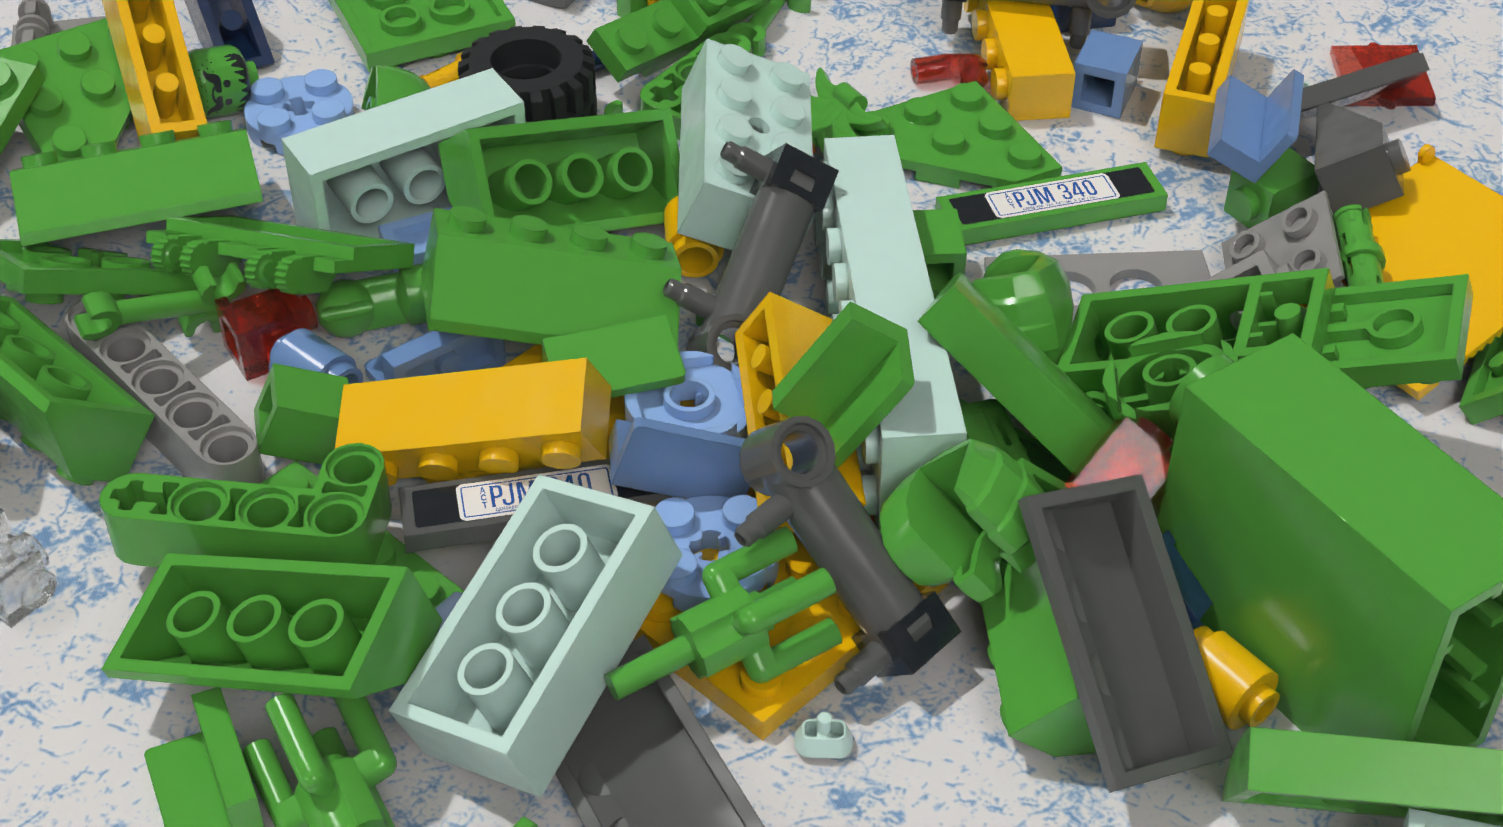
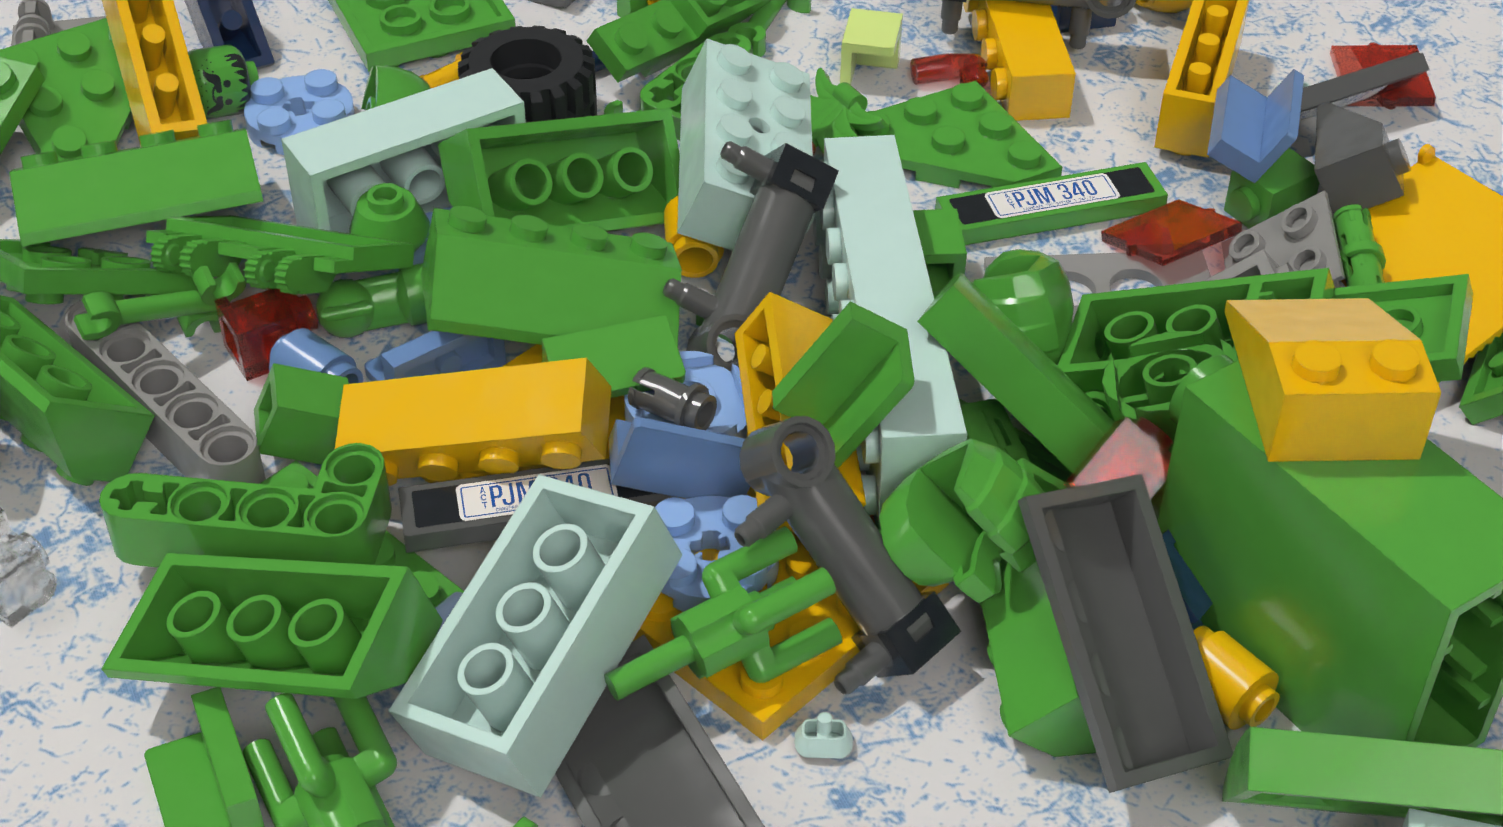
medium blue brick [1071,29,1143,119] -> none
none -> bright green cone [349,183,430,252]
none -> dark grey pin [628,367,717,430]
none -> yellowish green panel [840,8,903,85]
none -> clear red piece [1101,199,1242,266]
none -> yellow slope [1224,298,1441,462]

